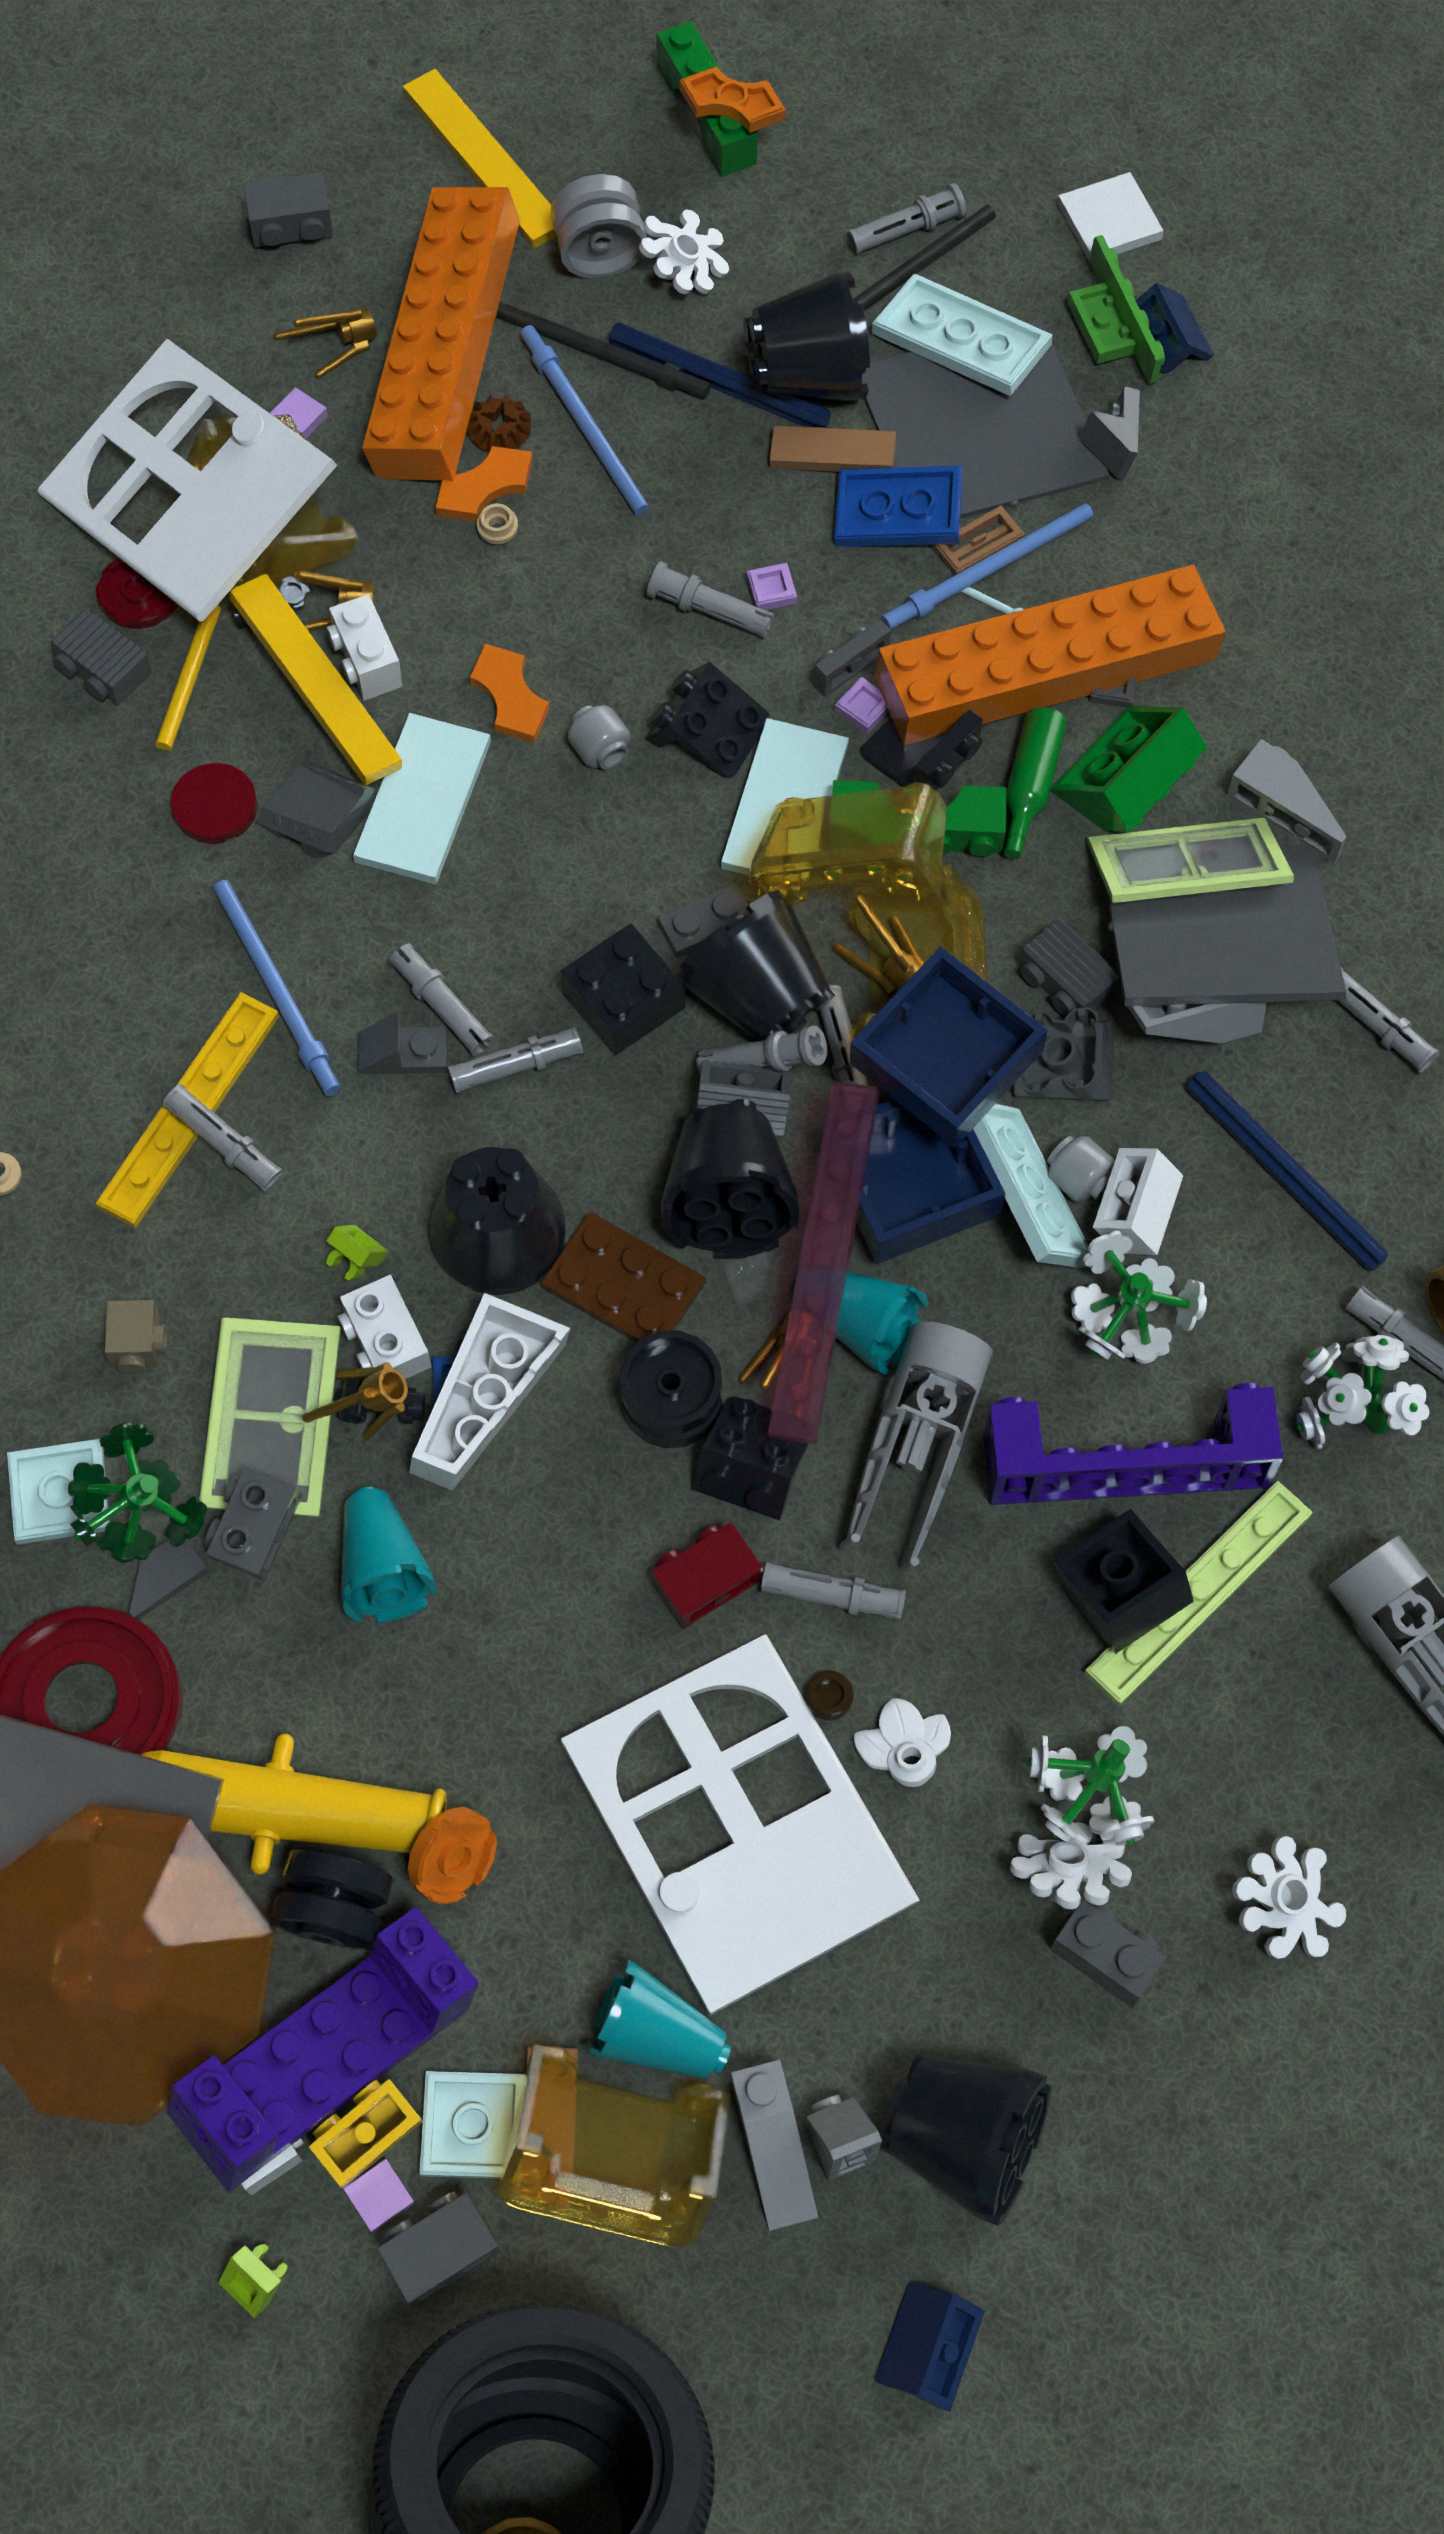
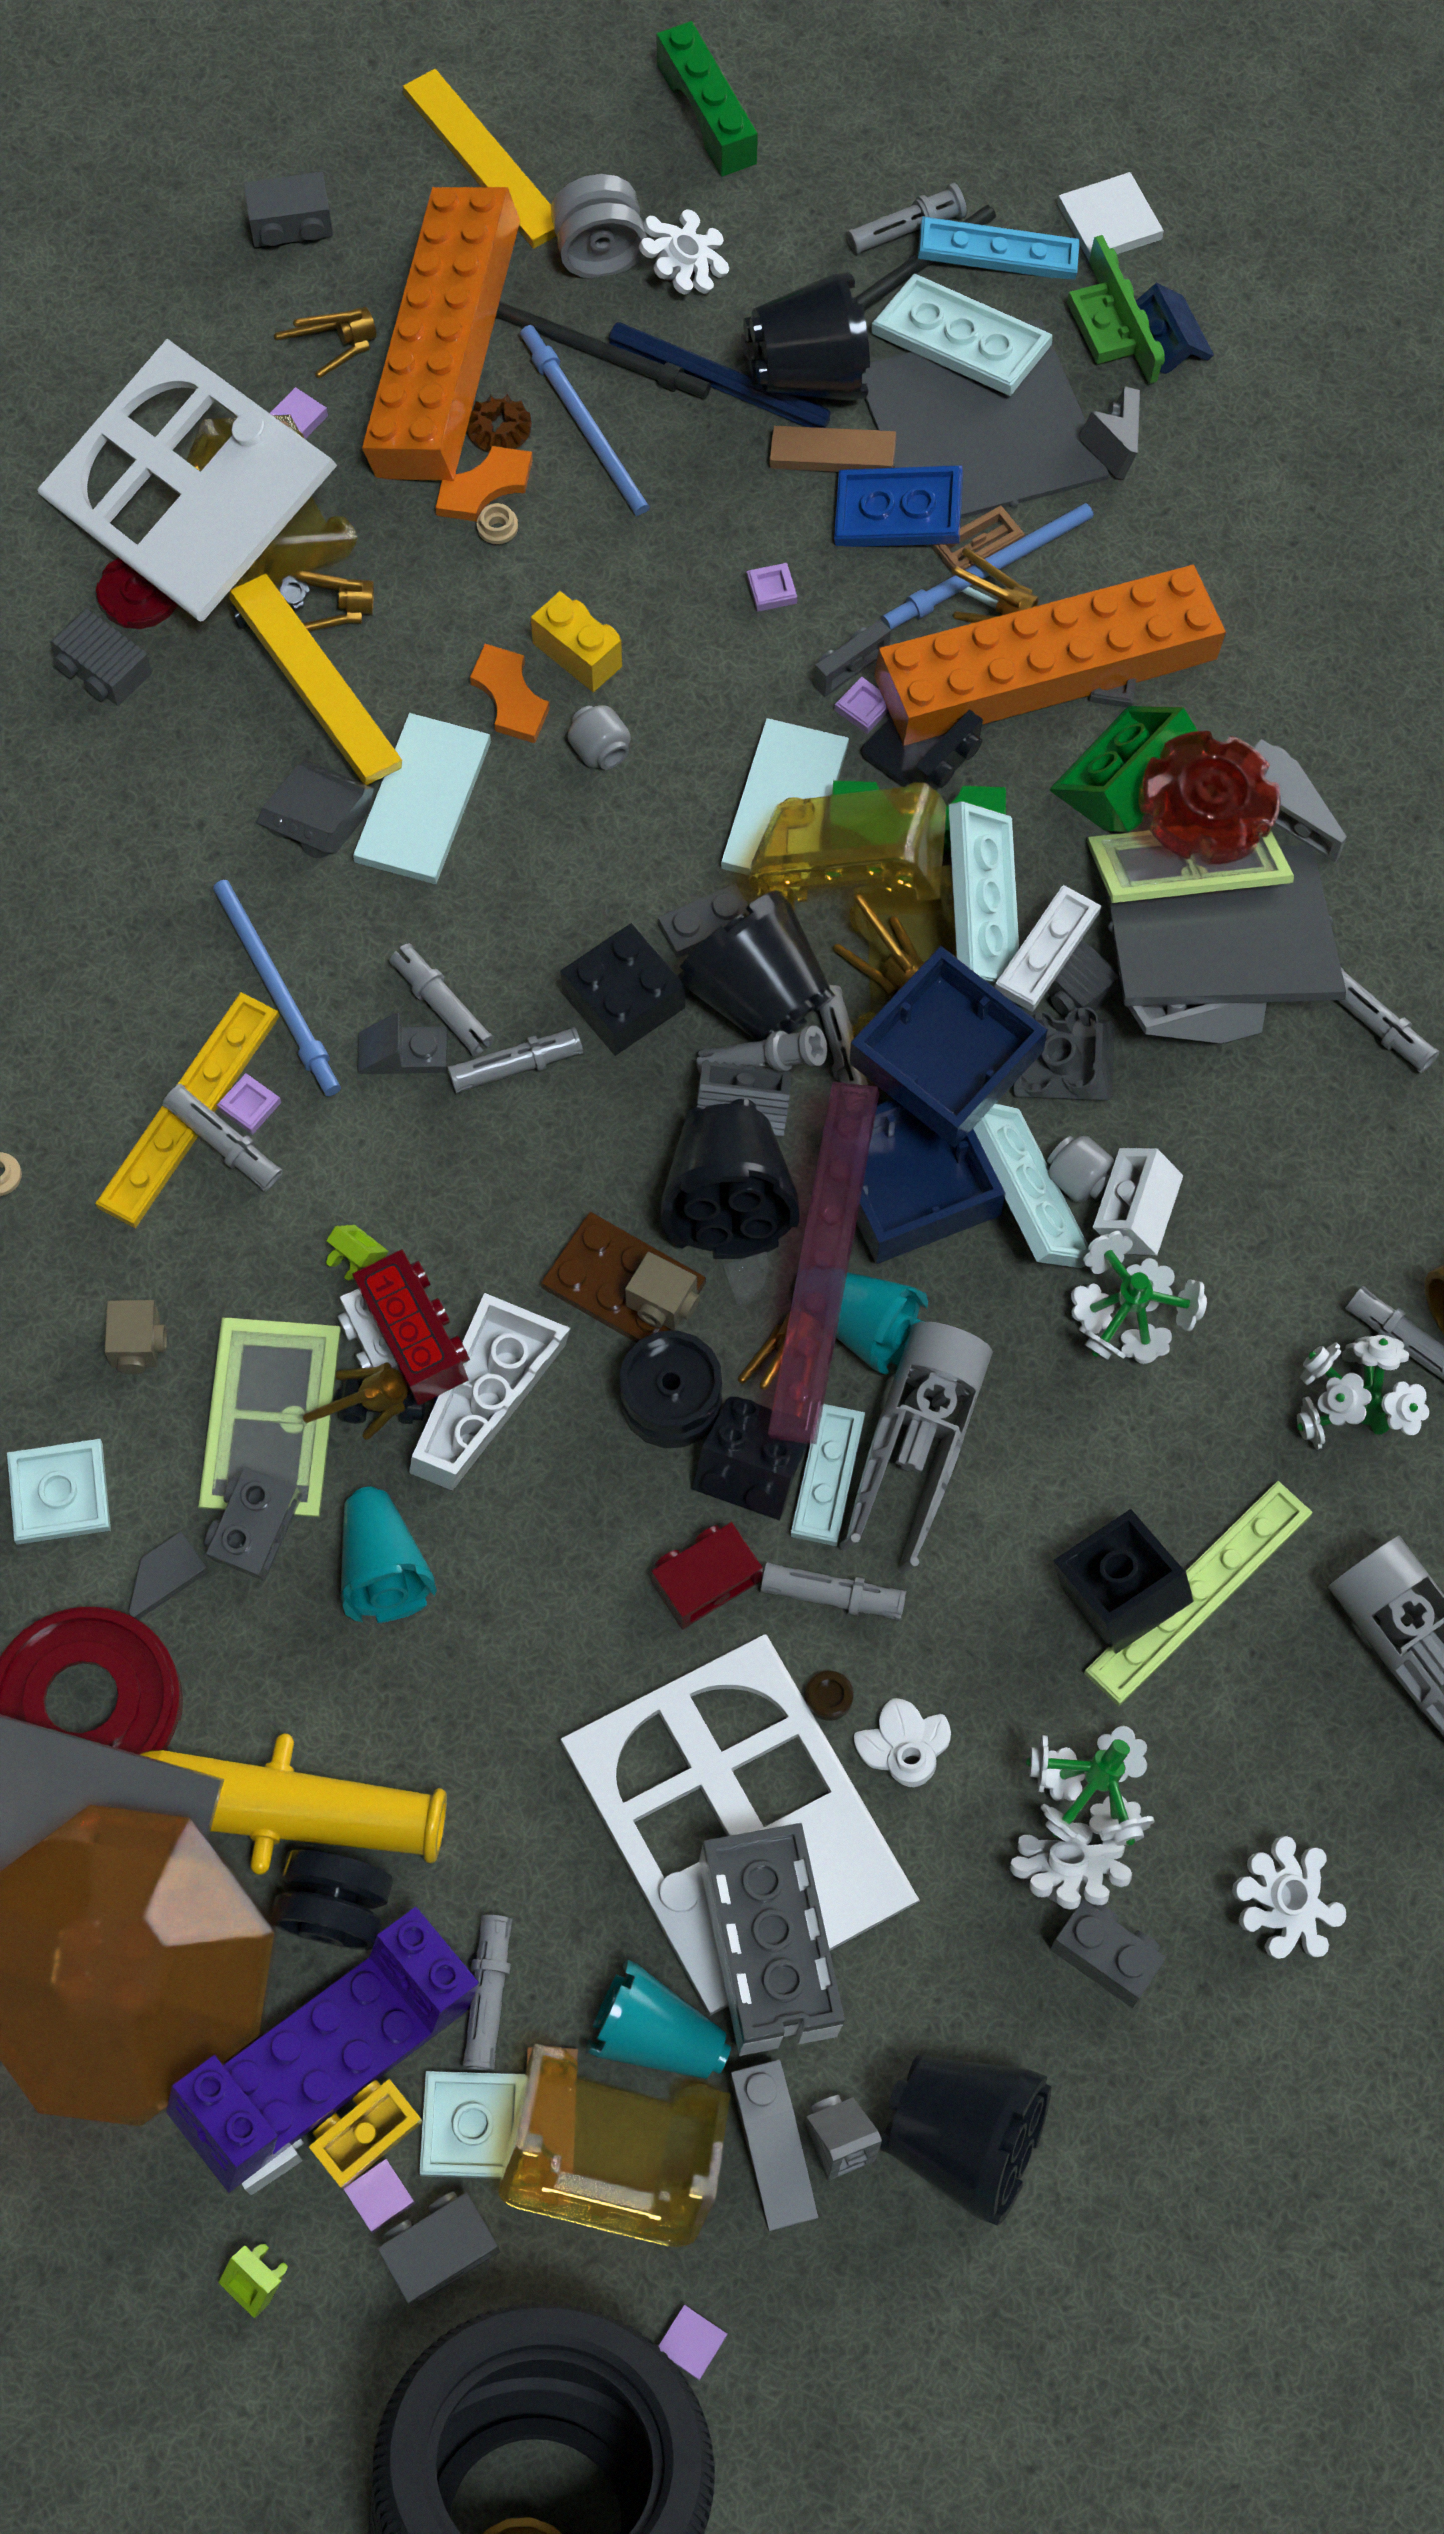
dark green plant [68,1422,207,1563] -> none
yellow bar [155,605,221,751] -> none
dark red tile [170,763,258,844] -> none
white brick [326,594,403,701] -> none
orange tile [408,1806,497,1905] -> none
black cone [429,1147,566,1295] -> none
black bracket [645,661,770,778] -> none
light grey pin [647,561,774,639] -> none
orange tile [679,67,786,133] -> none
dark blue panel [875,2282,985,2412] -> none
dark purple plate [983,1383,1283,1505] -> none
green piece [1004,707,1068,859] -> none
dark blue axle [1186,1071,1389,1271] -> none
none -> lavender tile [217,1073,281,1135]
none -> dark red brick [352,1249,470,1406]
none -> light grey pin [462,1915,513,2071]
none -> yellow brick [531,591,622,693]
none -> dark tan brick [625,1251,701,1331]
none -> lavender tile [659,2305,728,2381]
none -> dark grey piece [699,1823,845,2056]
none -> light aqua tile [791,1403,865,1546]
none -> medium azure tile [918,217,1079,279]
none -> light aqua tile [949,801,1019,987]
none -> pearl gold plant [952,548,1039,623]
none -> white tile [995,885,1101,1012]
none -> clear red piece [1139,731,1281,864]

